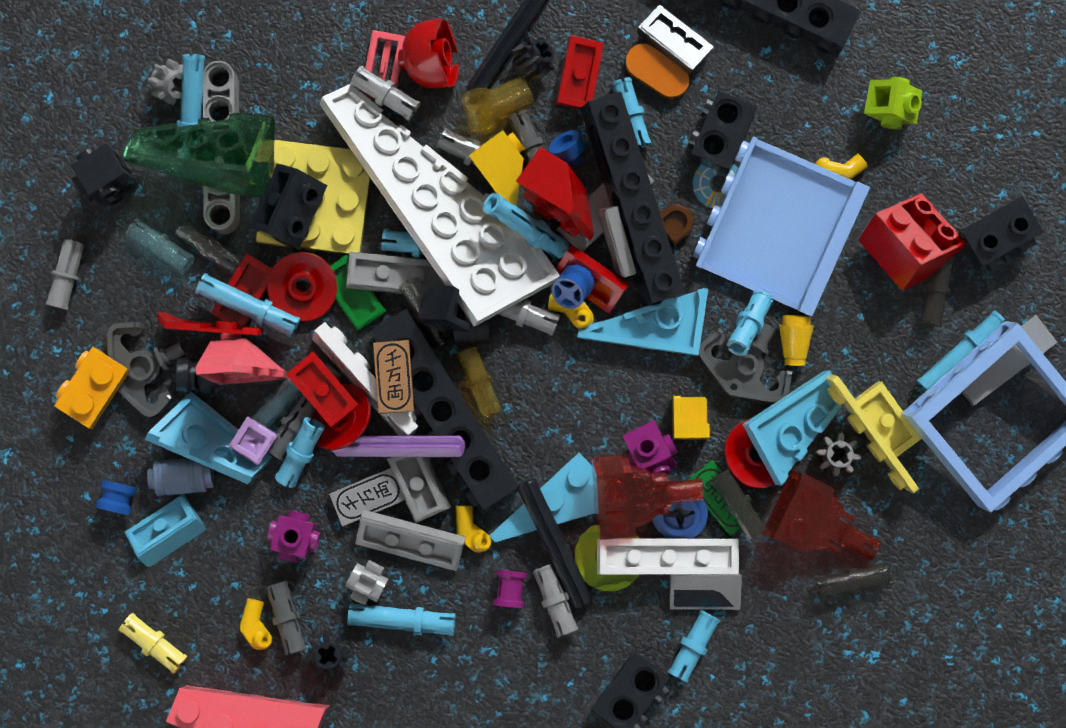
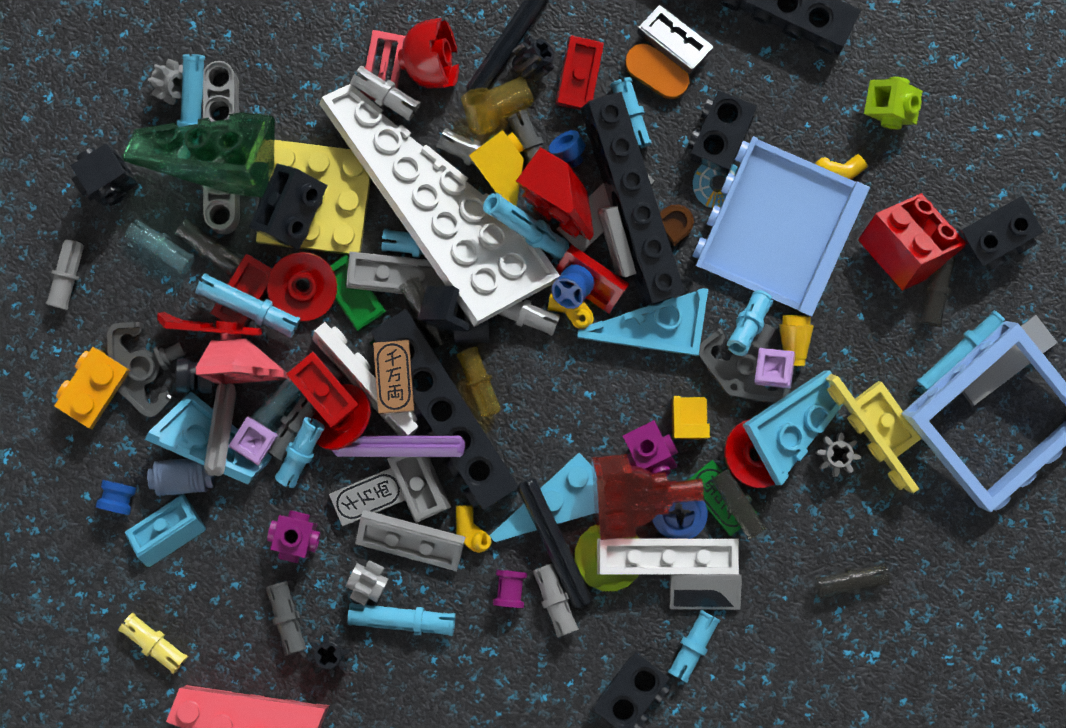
yellow arm [240,598,272,650] -> none
clear red brick [762,471,881,560] -> none
none -> light grey axle [204,383,237,476]
none -> lavender tile [755,348,795,388]

